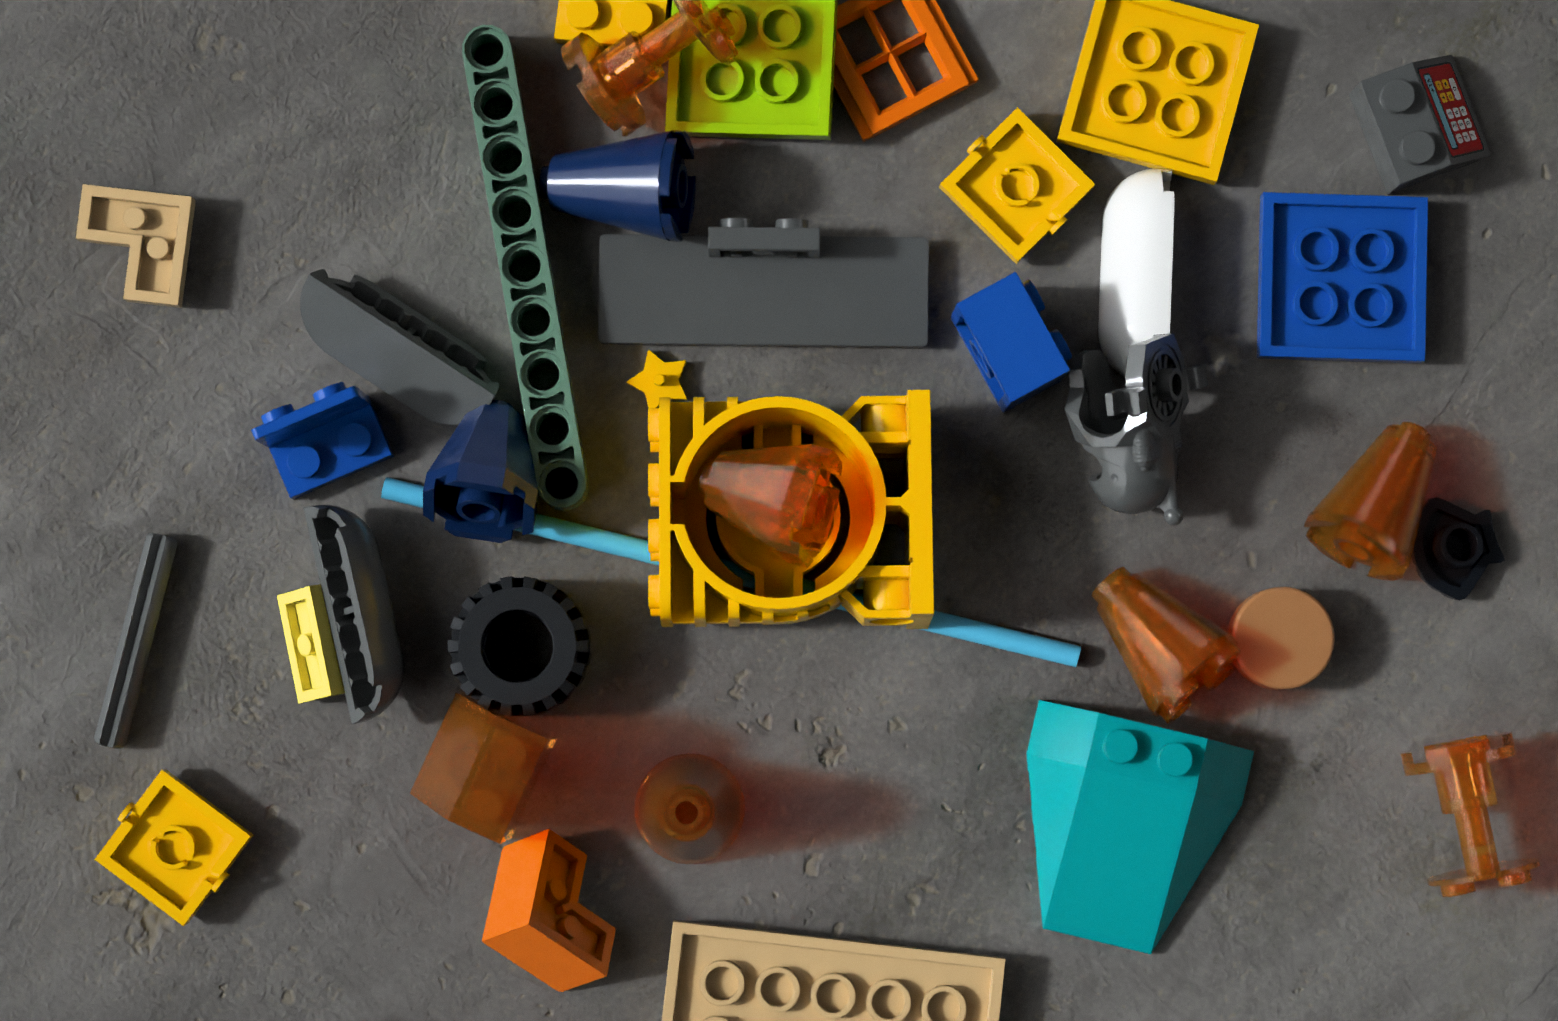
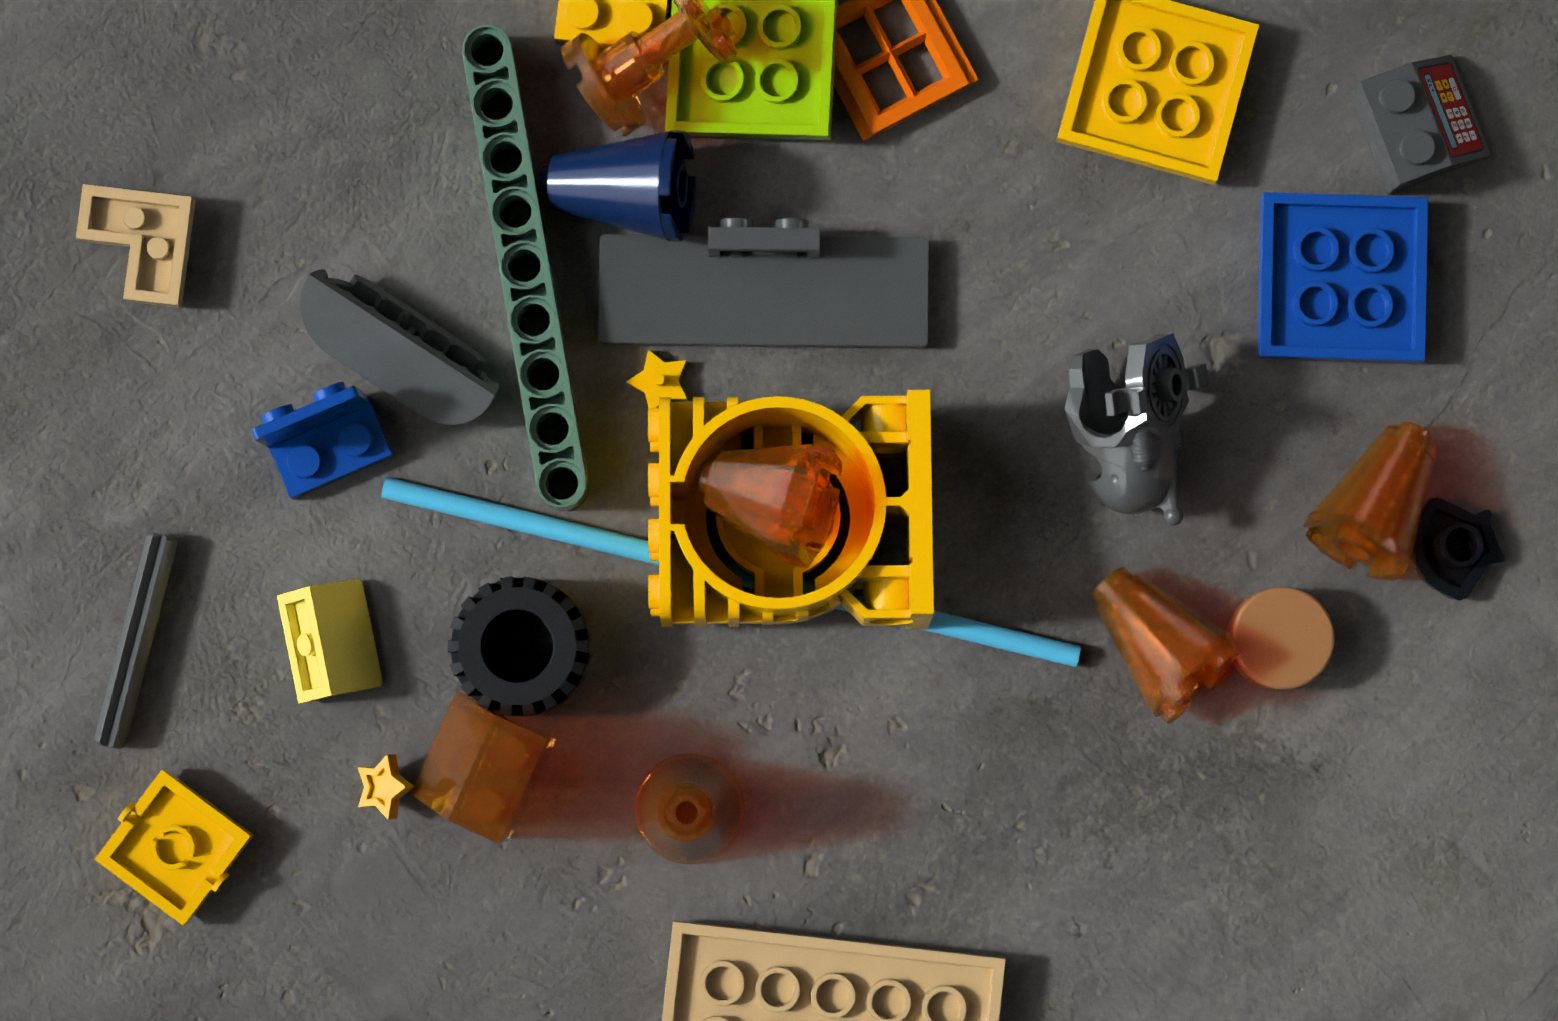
dark grey brick [303,505,405,724] -> none
dark blue cone [423,400,538,543] -> none
orange panel [482,829,616,992] -> none
yellow plate [939,107,1095,264] -> none
blue brick [950,272,1072,413] -> none
teal wedge [1026,700,1254,954] -> none
white brick [1098,169,1175,377] -> none
clear orange piece [1400,732,1540,897] -> none
none -> yellow piece [358,754,415,819]

